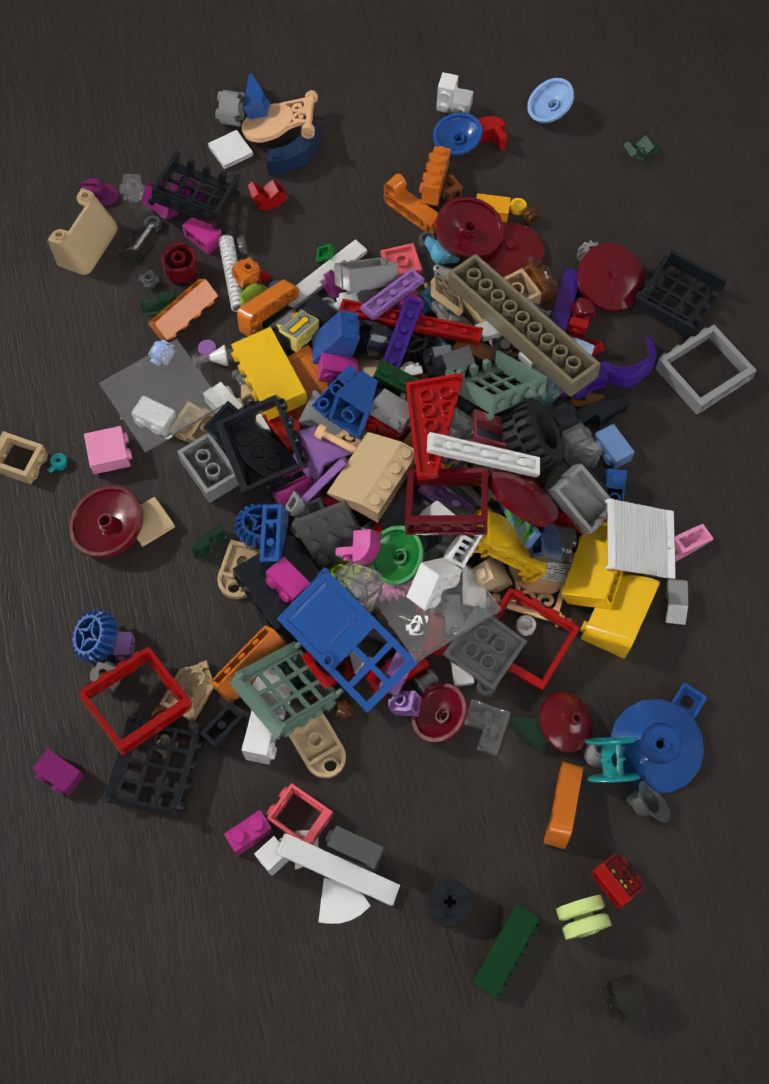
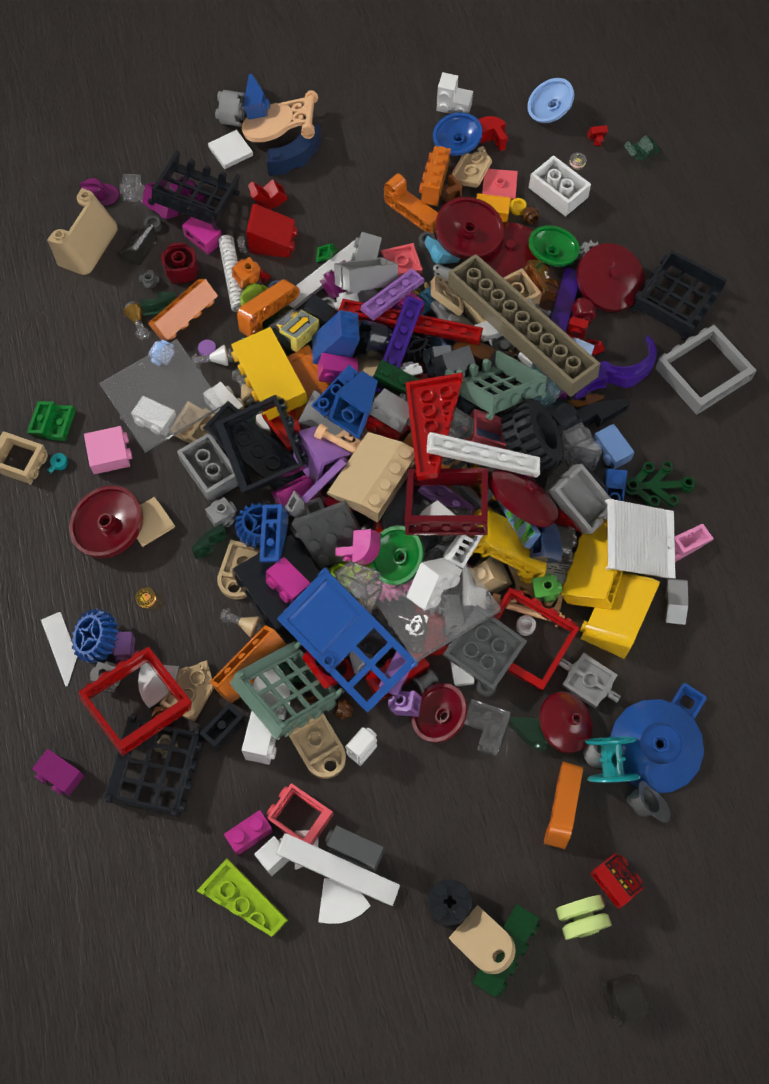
none -> green slope [27,401,76,441]
none -> white sticker [41,612,77,686]
none -> piece [123,301,149,340]
none -> clear yellow tile [135,587,156,608]
none -> white sticker [138,663,179,708]
none -> lime wing [197,858,288,937]
none -> light grey brick [205,497,237,531]
none -> piece [220,608,265,639]
none -> red slope [246,204,298,258]
none -> white brick [345,727,377,766]
none -> light grey brick [351,232,382,261]
none -> tan tile [449,905,515,974]
none -> tan tile [452,146,492,188]
none -> coral plate [482,169,518,201]
none -> white brick [528,155,591,217]
none -> green dish [529,226,580,267]
none -> bright green brick [532,573,562,603]
none -> light grey plate [559,653,621,709]
none -> clear tile [569,153,586,170]
none -> red tile [587,125,608,146]
none -> dark green plant [625,461,696,508]

